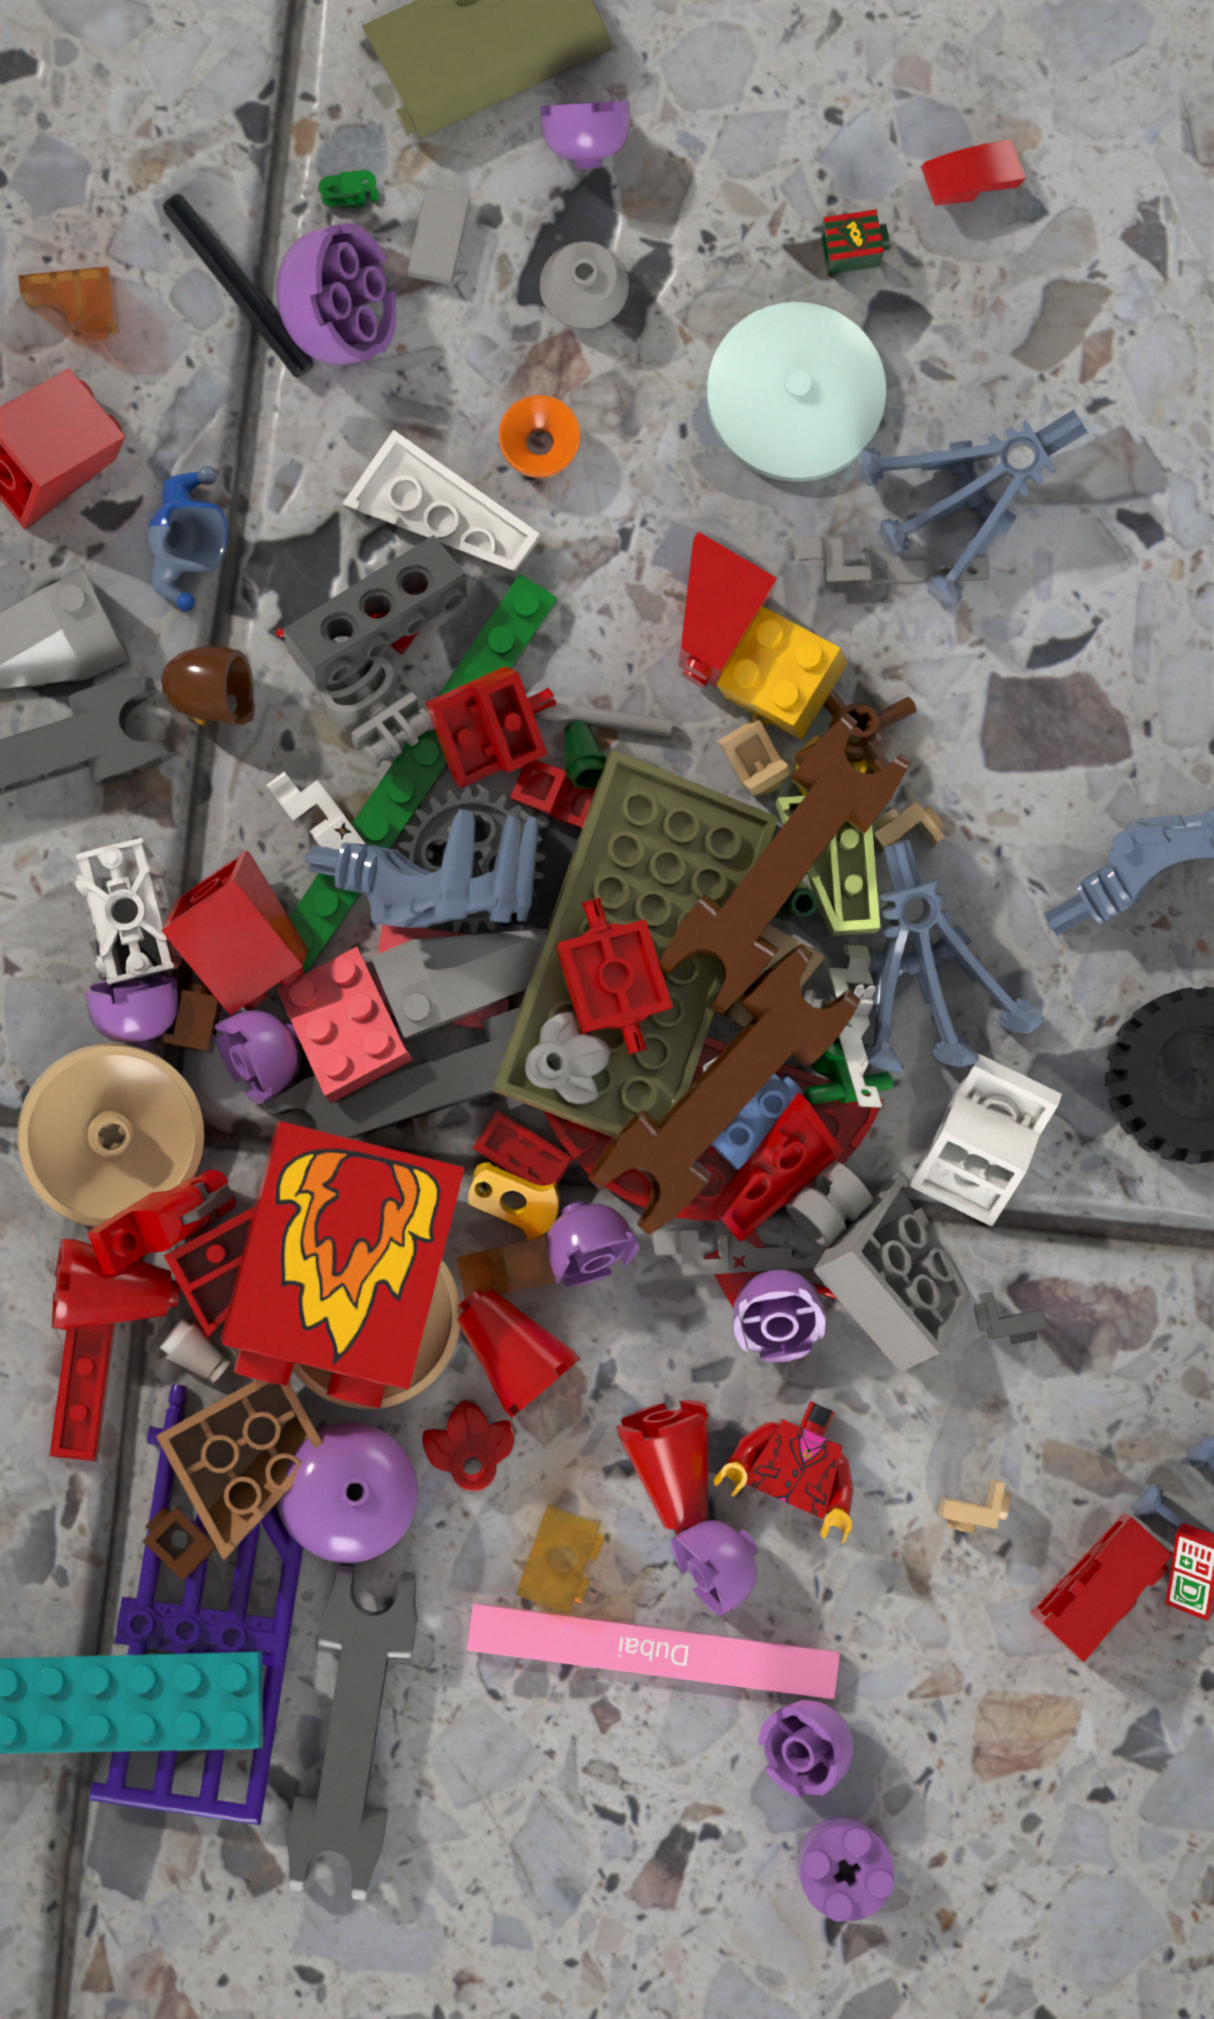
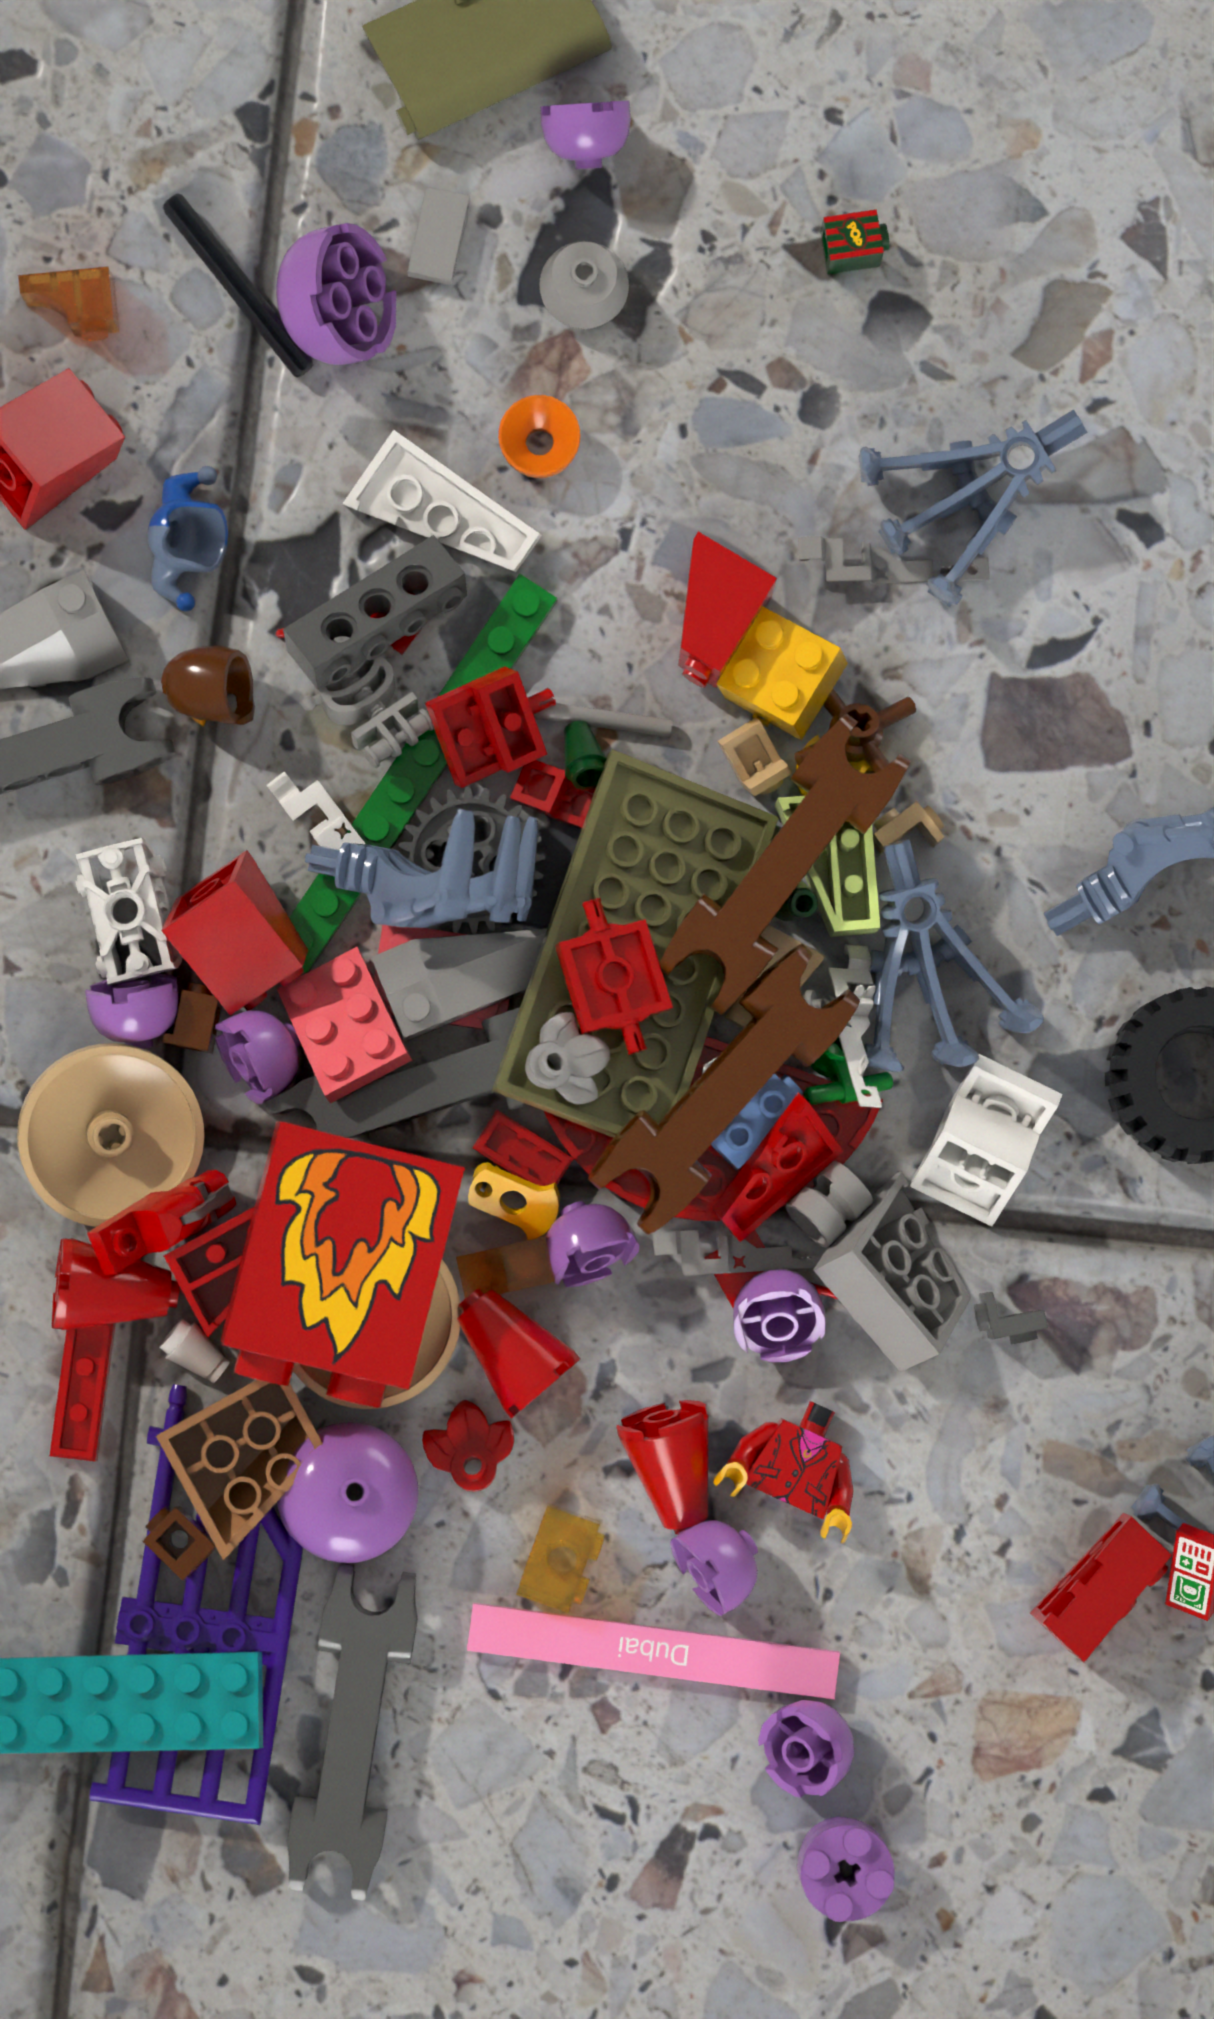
green piece [318,170,379,209] -> none
light aqua dish [707,302,886,482] -> none
red slope [921,140,1026,206] -> none
tan bracket [937,1479,1011,1533] -> none

